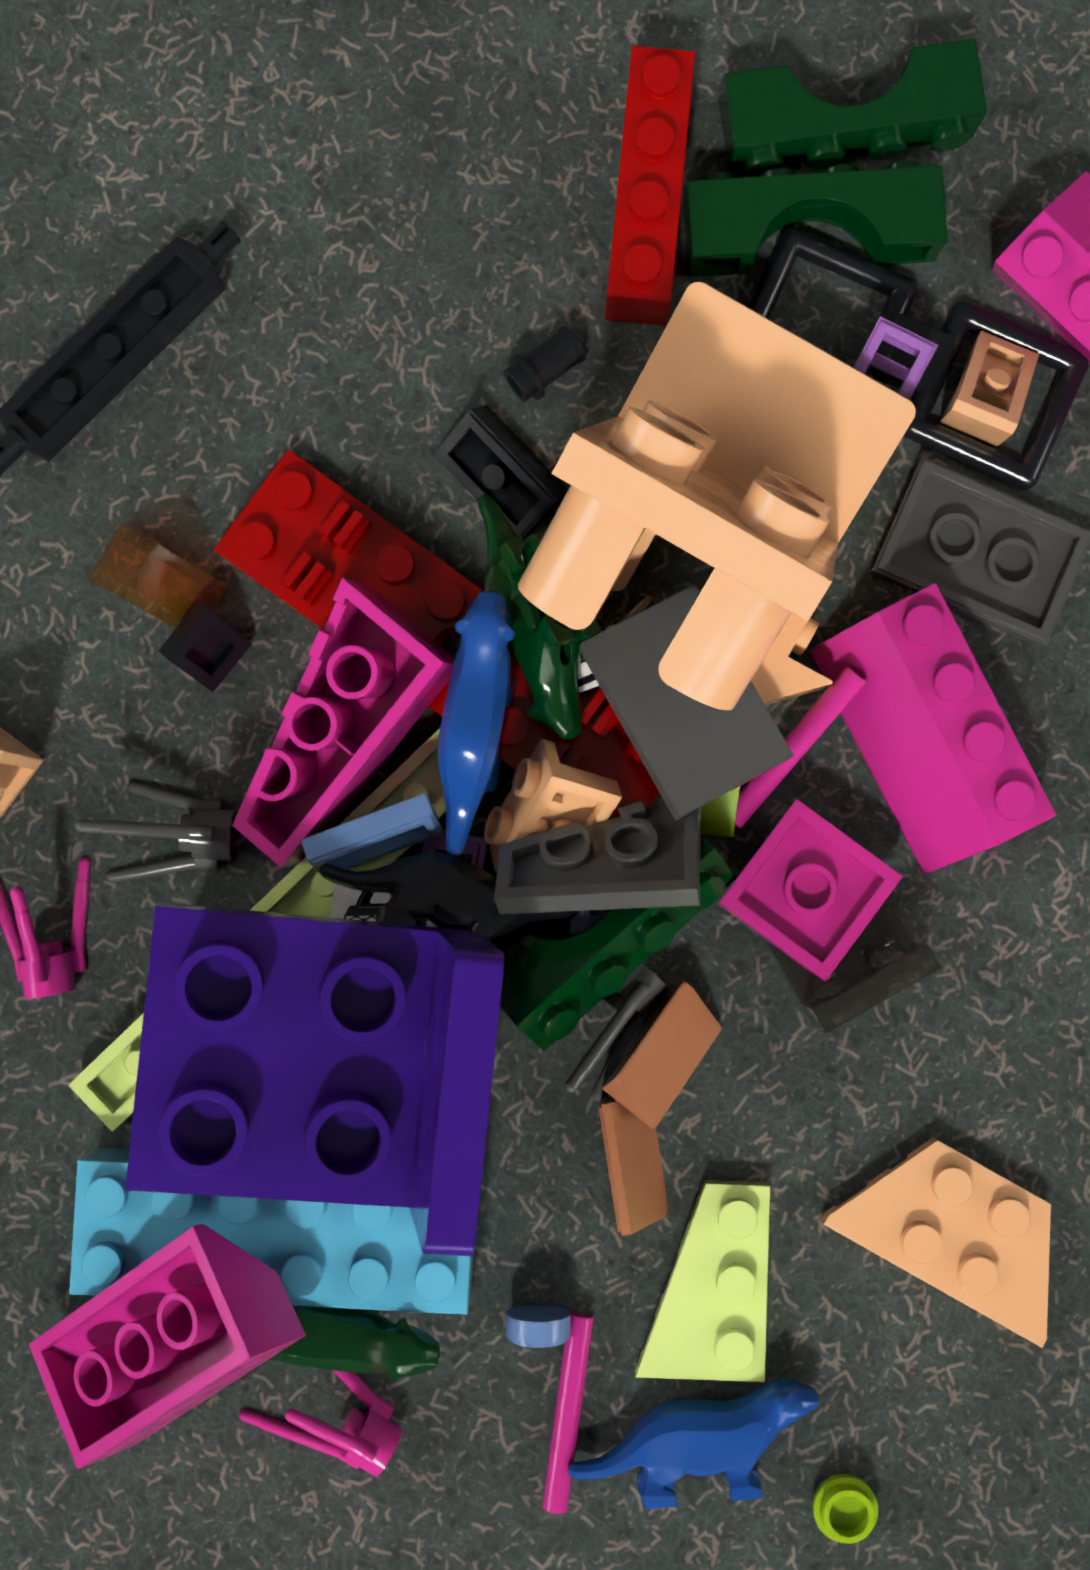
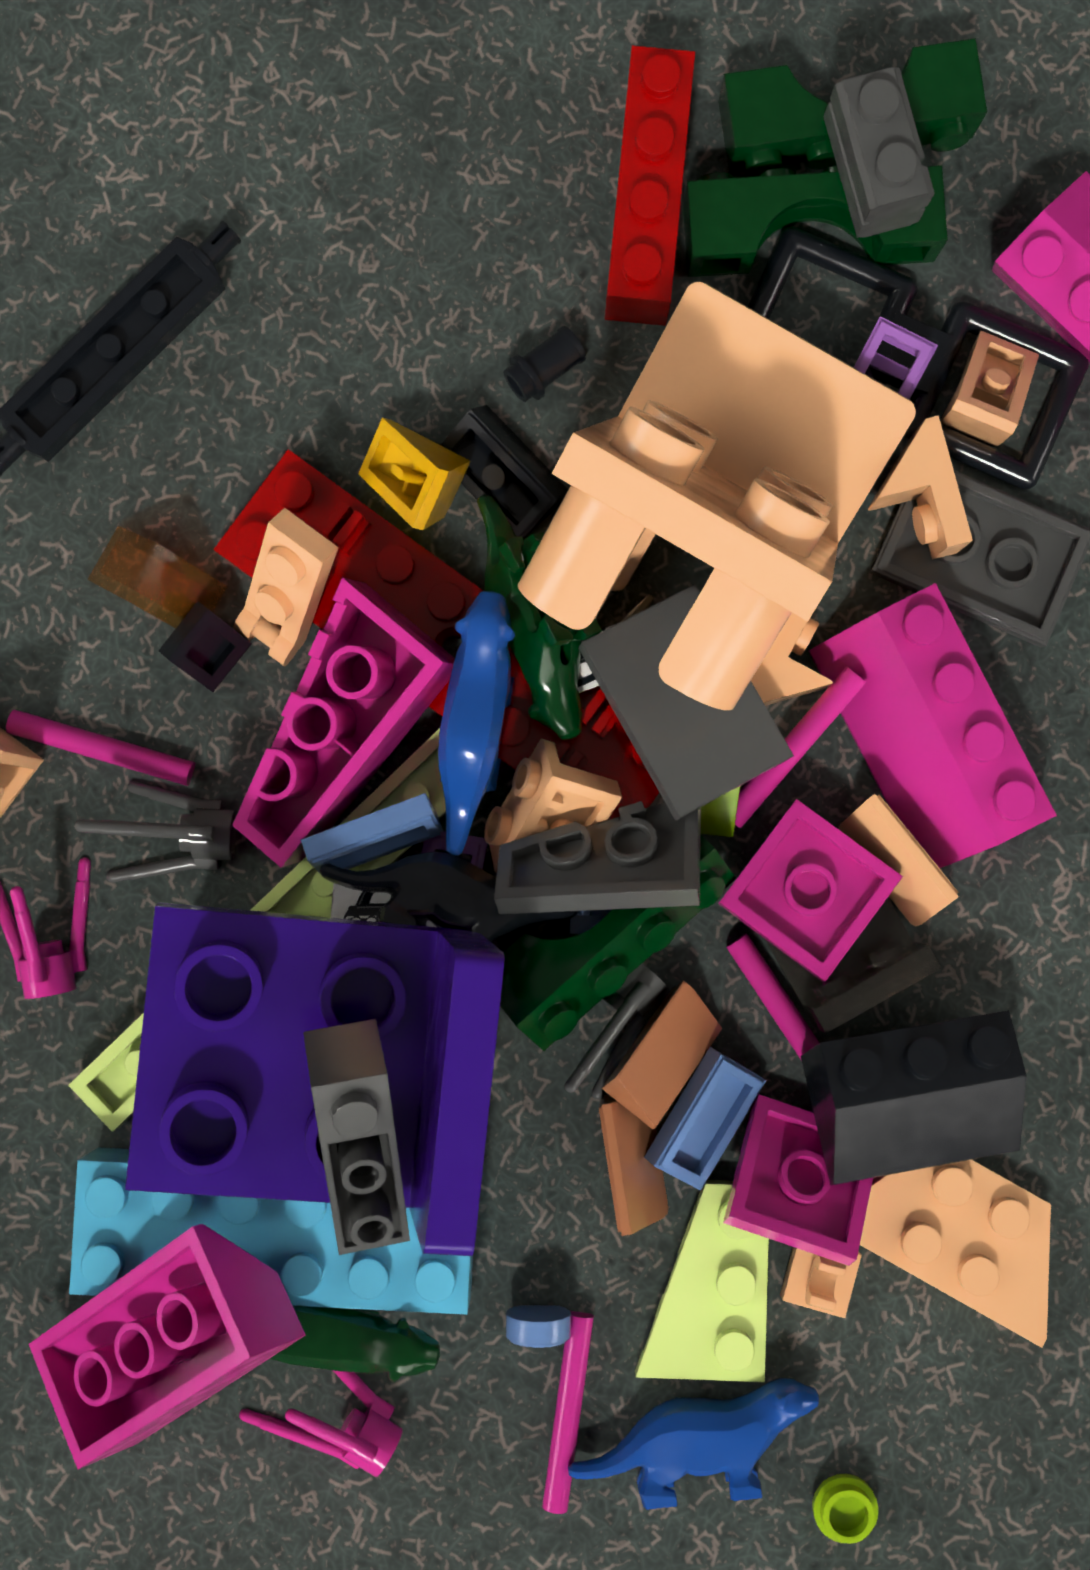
none -> dark pink bar [6,709,196,786]
none -> light nougat plate [233,508,339,666]
none -> dark grey slope [303,1019,410,1255]
none -> yellow slope [358,417,471,530]
none -> medium blue tile [644,1047,767,1191]
none -> dark pink plate [723,1094,873,1266]
none -> dark pink bar [726,933,819,1061]
none -> light nougat tile [780,1247,862,1318]
none -> black slope [801,1010,1027,1186]
none -> dark grey brick [823,67,935,238]
none -> light nougat slope [838,794,959,927]
none -> light nougat slope [868,415,973,560]

